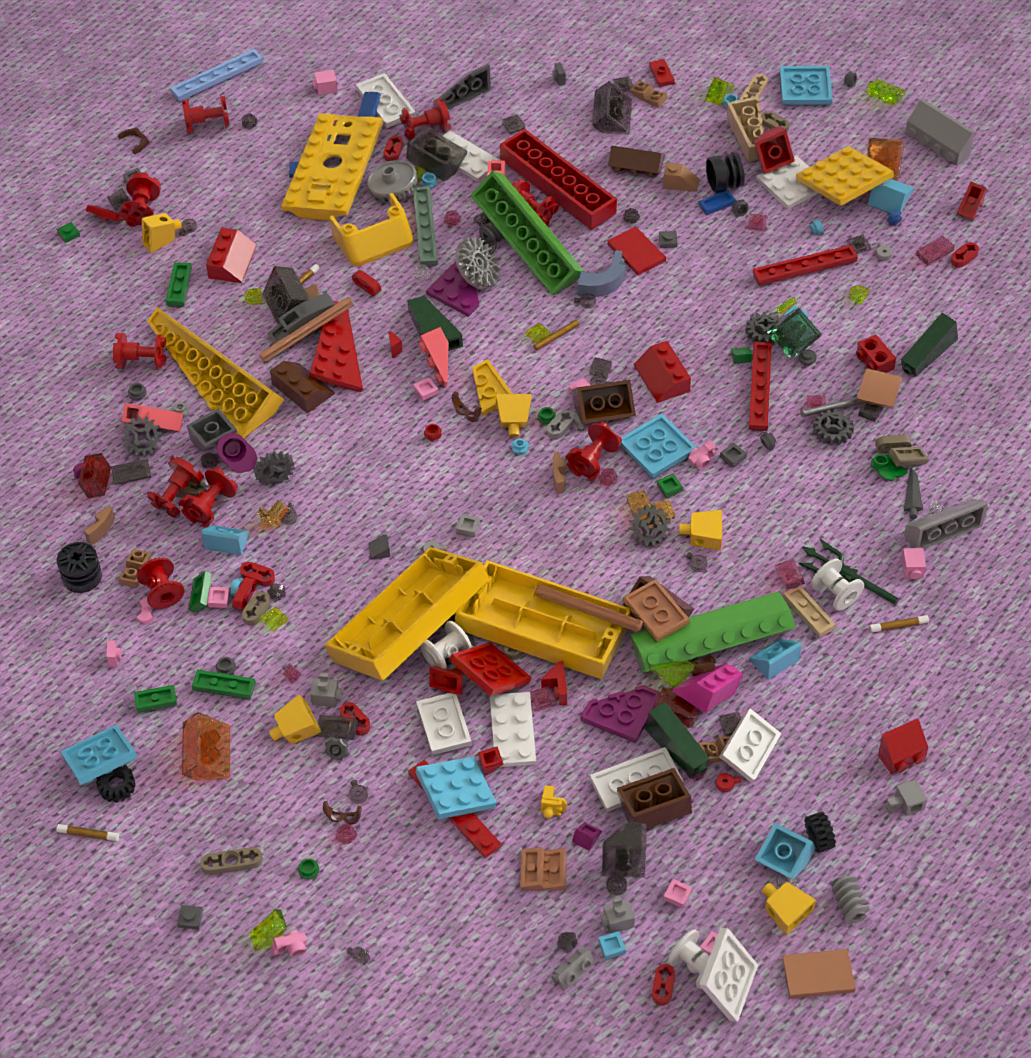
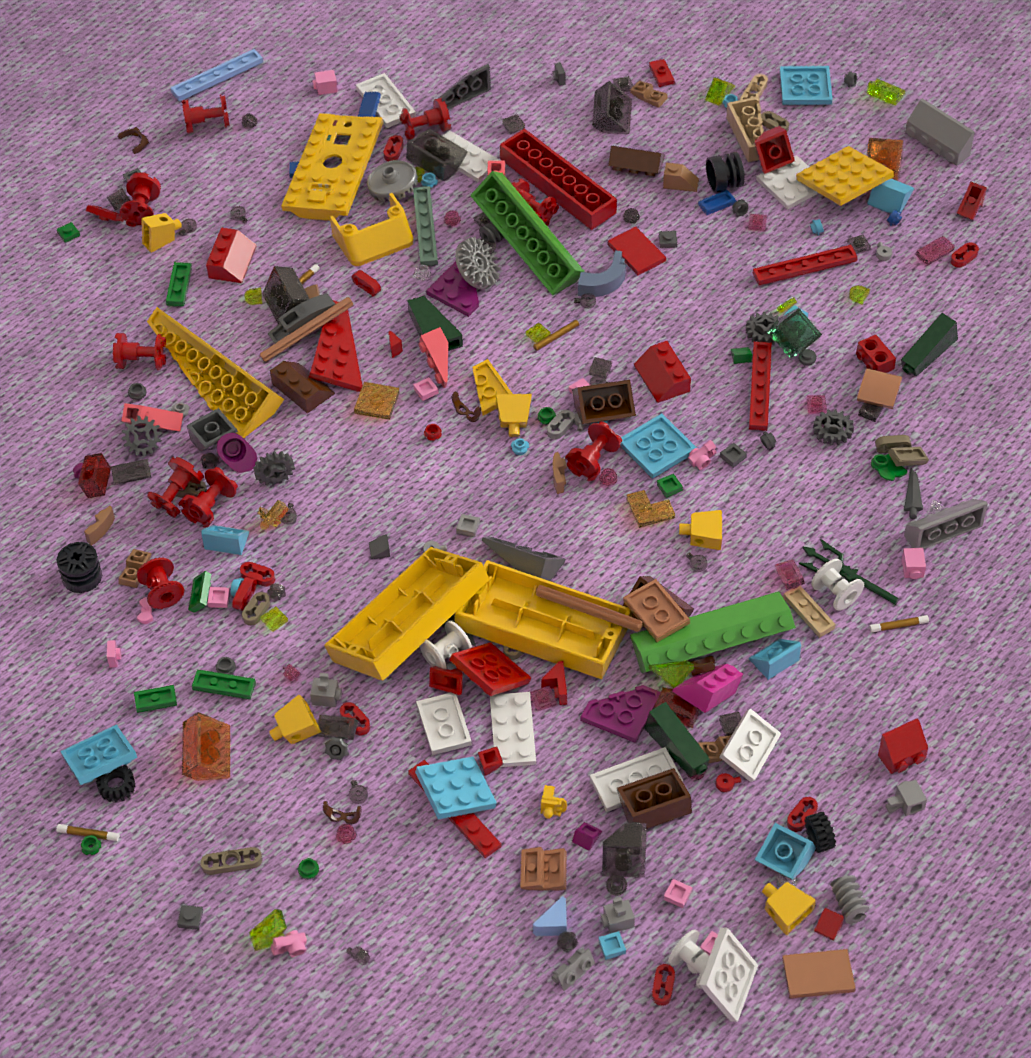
dark grey gear [628,505,671,546] -> none
flat silver bar [800,397,864,417] -> none
none -> green plate [81,835,102,855]
none -> clear smoke piece [230,206,248,223]
none -> clear yellow plate [354,382,400,420]
none -> dark grey wedge [482,537,566,581]
none -> light blue slope [533,896,567,936]
none -> red beam [787,797,818,832]
none -> red slope [814,908,844,941]

